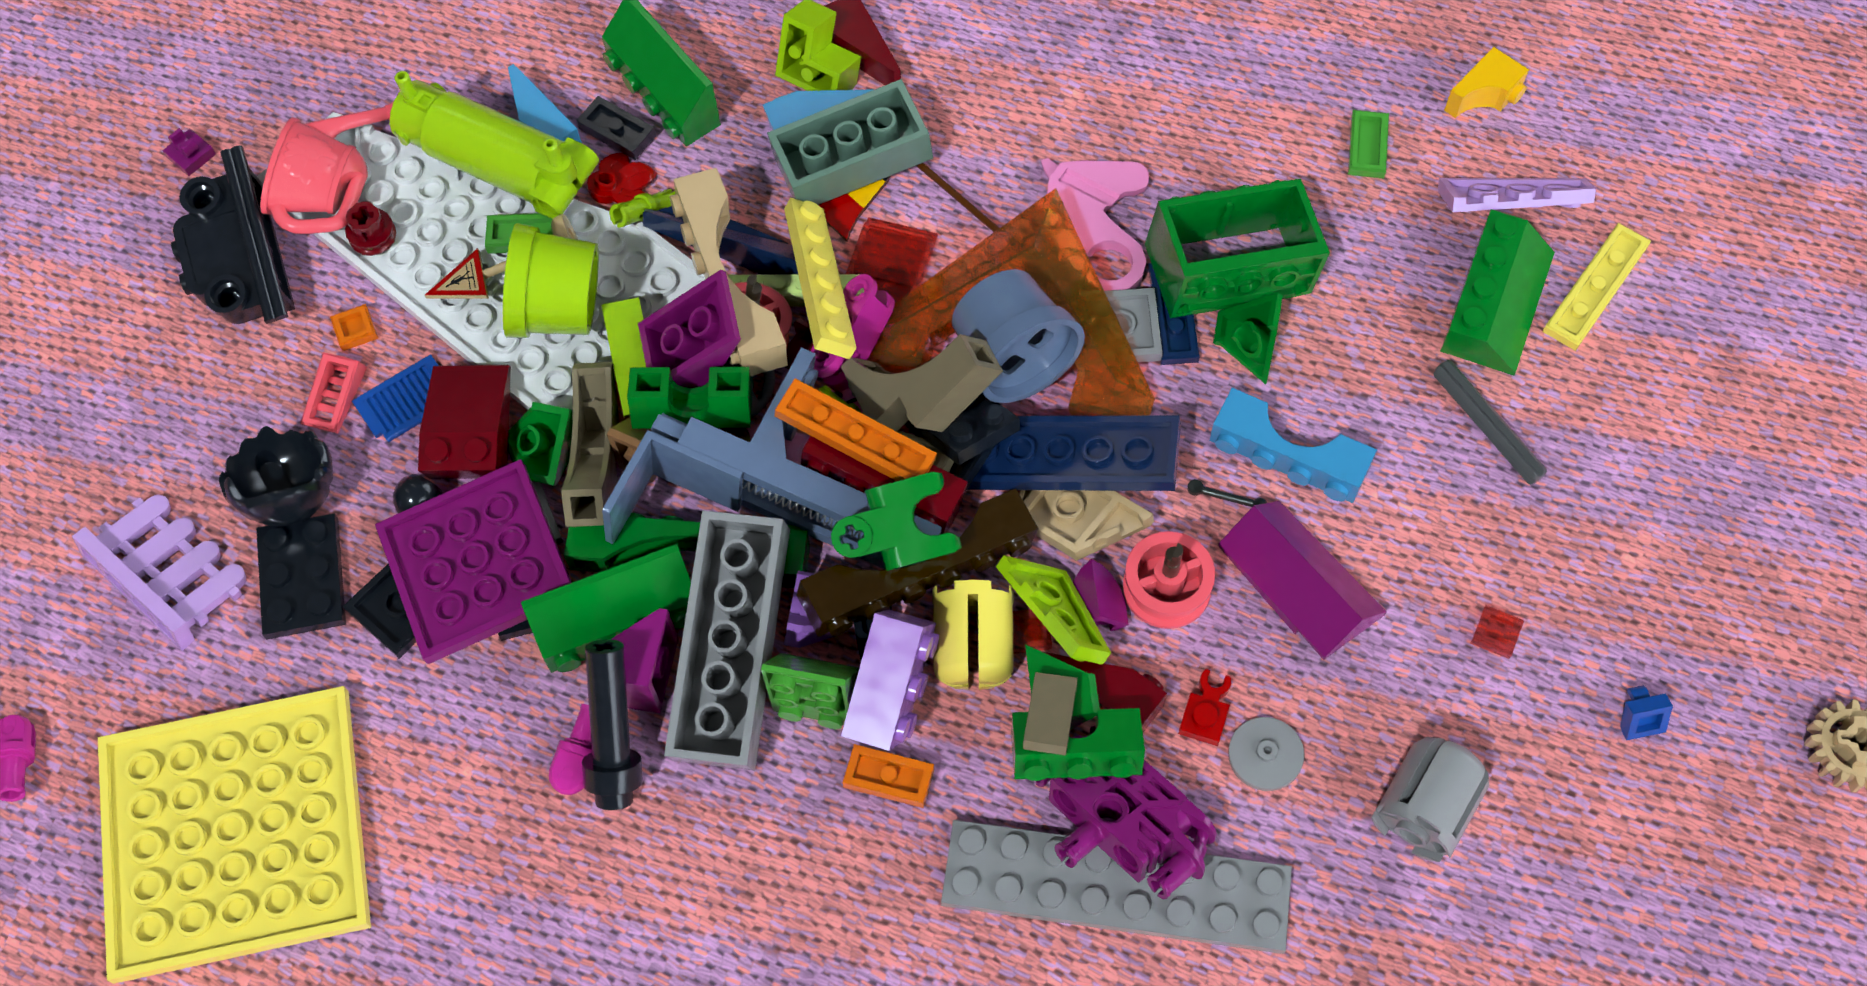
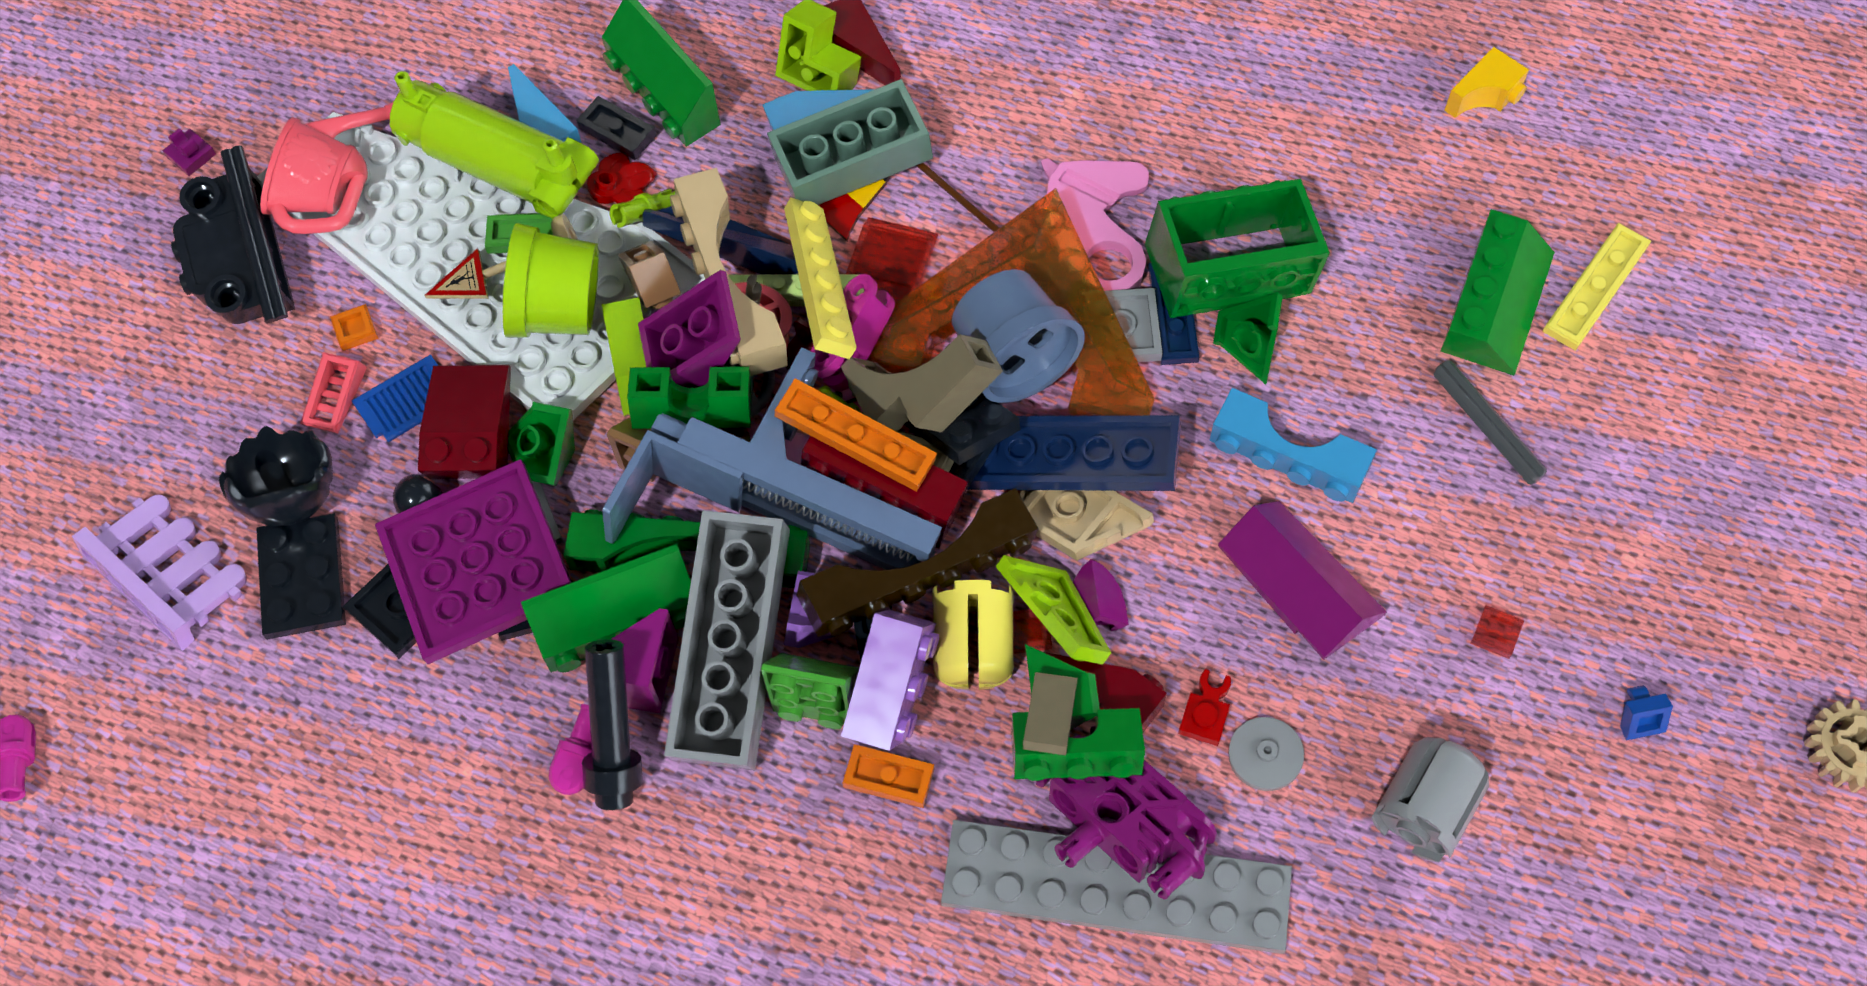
light yellow plate [98,686,371,984] -> none
dark red piece [345,201,396,256] -> none
dark tan arch [561,362,620,527] -> none
green piece [831,472,962,571] -> none
coral wheel [1123,531,1215,629] -> none
pearl dark grey hinge [1187,479,1267,507] -> none
bright green tile [1348,110,1389,179] -> none
lavender wing [1438,178,1596,212] -> none
none -> medium nougat slope [618,240,681,309]

